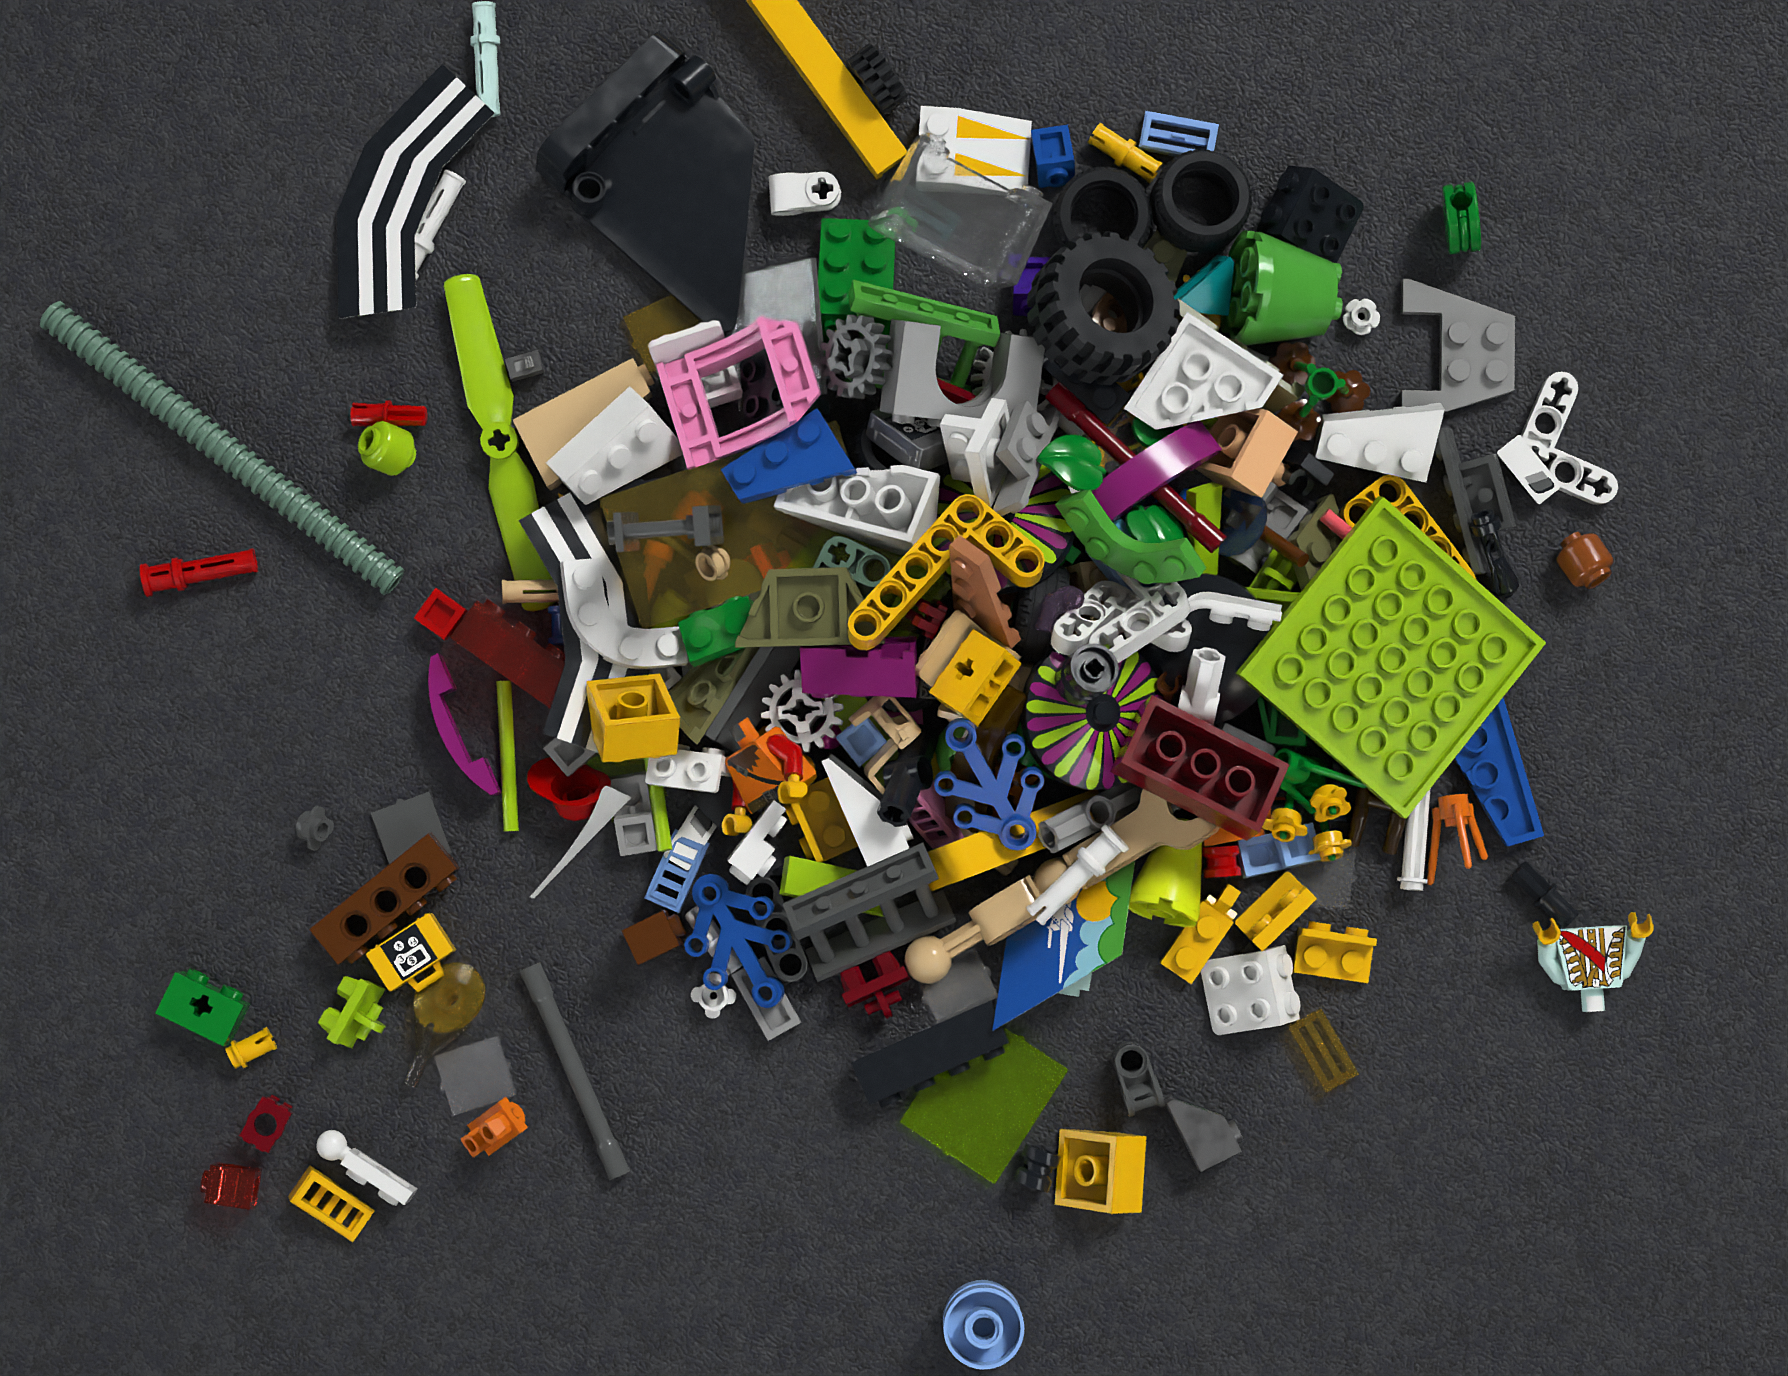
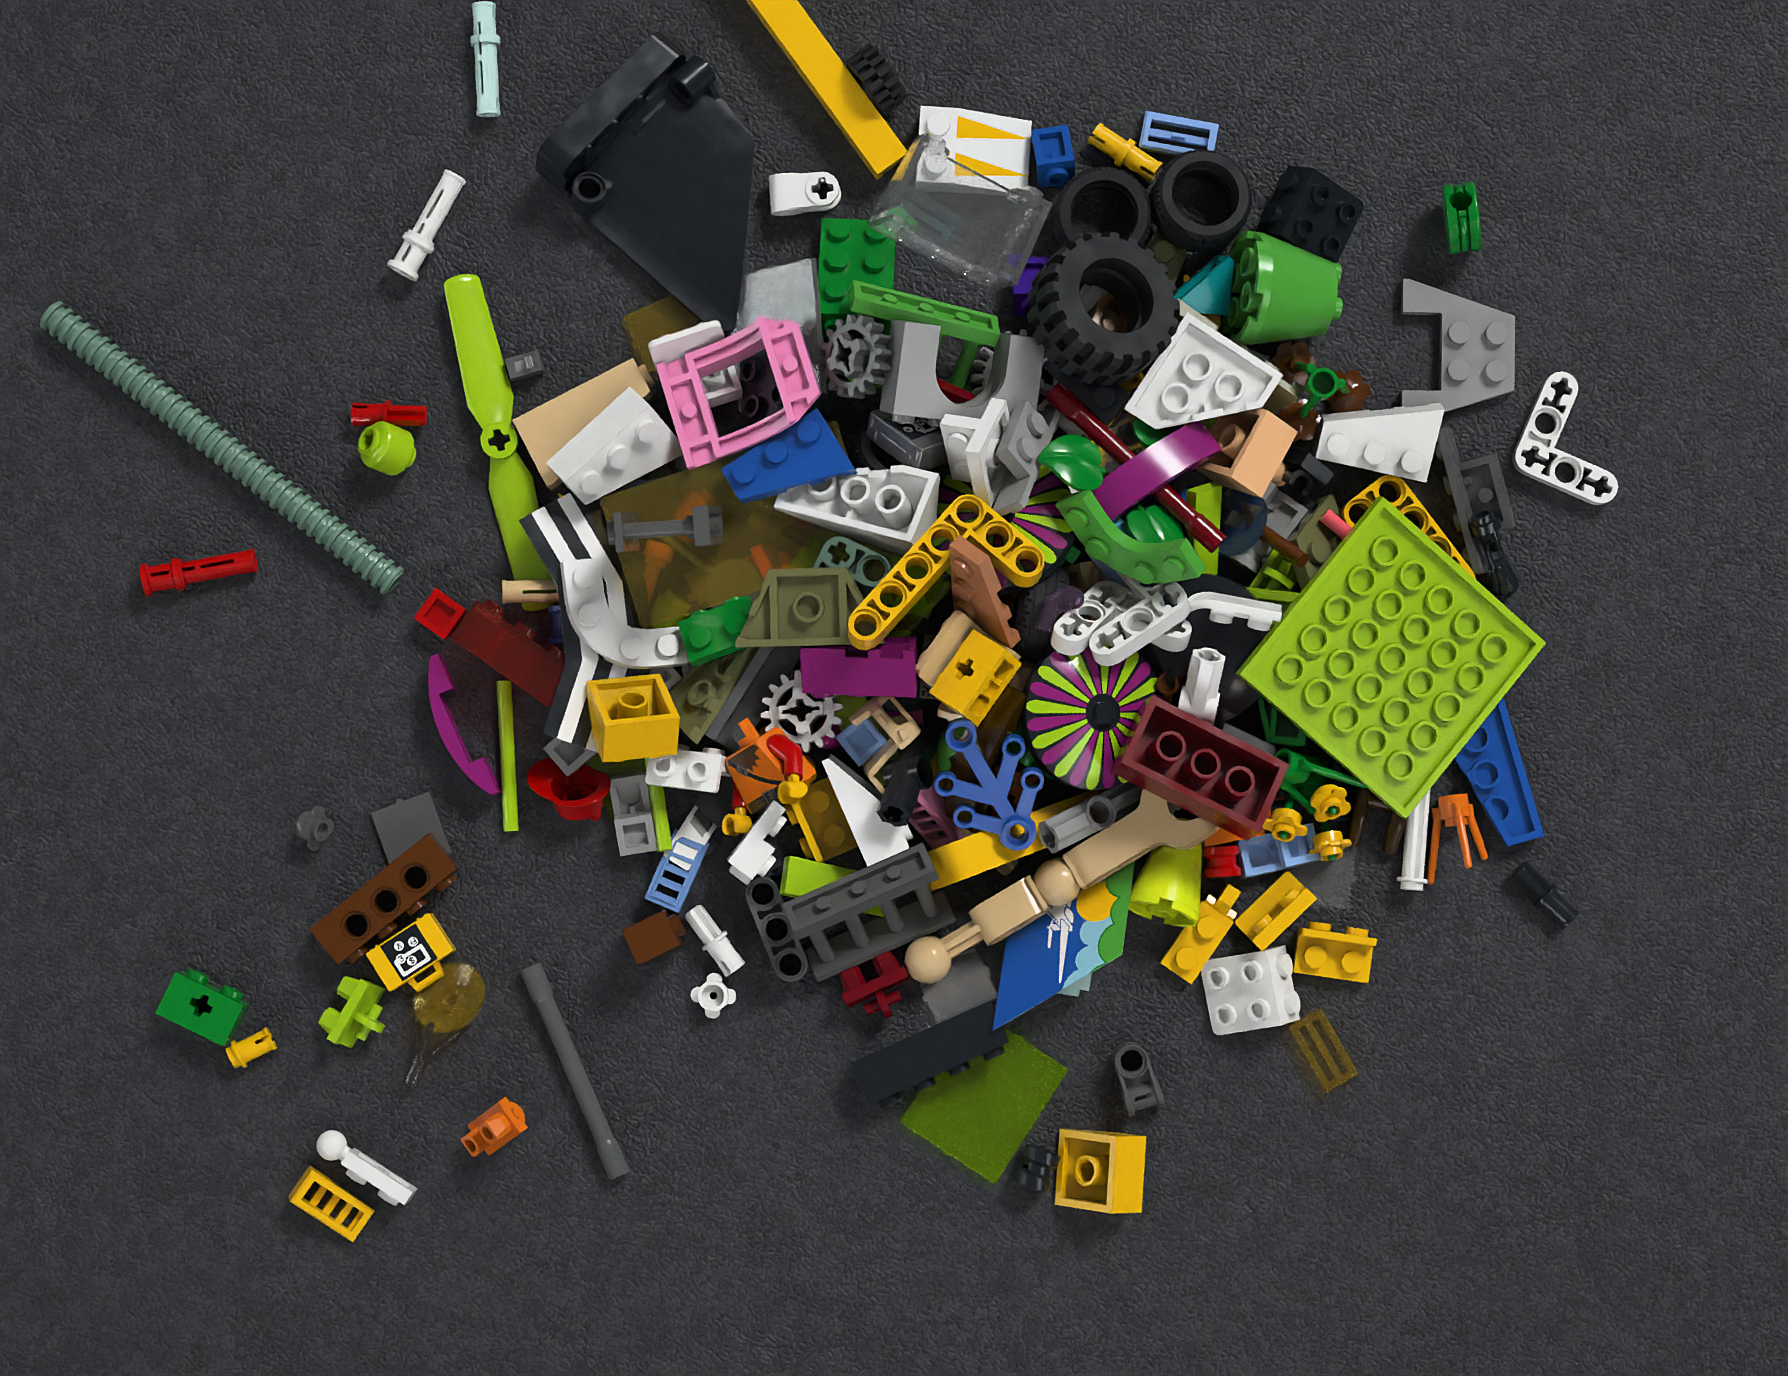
clear red brick [200,1162,262,1210] -> none
dark red piece [239,1094,293,1153] -> none
black sticker [337,64,495,319] -> none
clear piece [434,1036,517,1116] -> none
white sticker [530,785,632,898] -> none
blue plant [684,874,793,1008] -> none
tan plate [696,545,731,581] -> none
light grey plate [731,956,801,1041] -> none
dark red piece [905,598,948,640] -> none
light blue wheel [942,1280,1024,1369] -> none
white pin [1026,824,1129,926] -> none
black wheel [1054,643,1119,705] -> none
flat silver slope [1164,1097,1243,1172] -> none
white plate [1343,298,1380,335] -> none
white sticker [1497,435,1561,504] -> none
torso [1532,912,1654,1012] -> none
dark orange head [1556,532,1614,589] -> none

